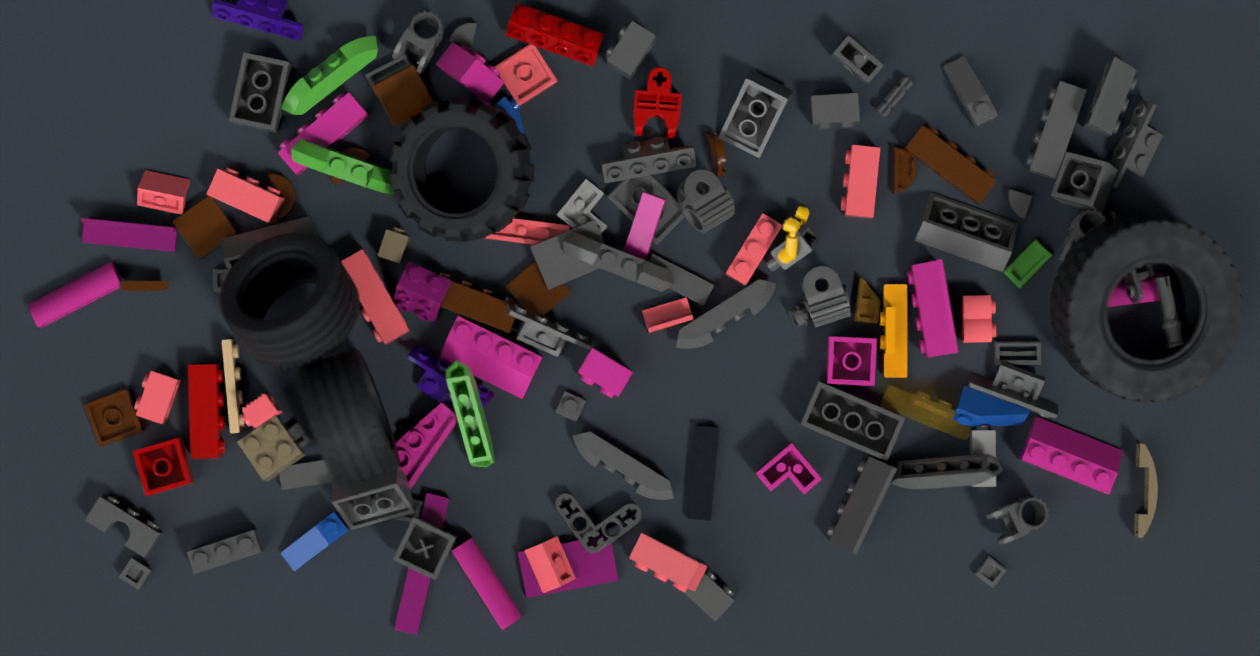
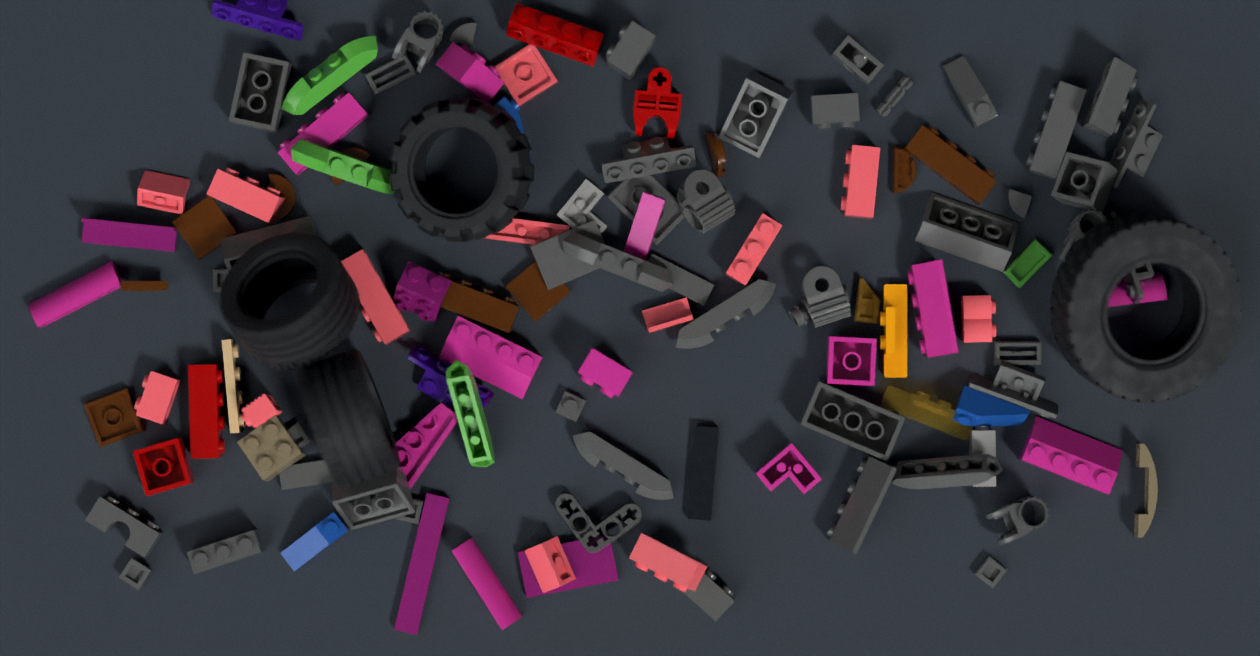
reddish brown tile [372,64,434,127] -> none
dark tan brick [377,227,410,264] -> none
dark grey brick [393,516,457,580] -> none
dark grey bracket [506,303,593,357] -> none
torso [765,206,820,272] -> none
dark grey pin [1154,276,1187,348] -> none

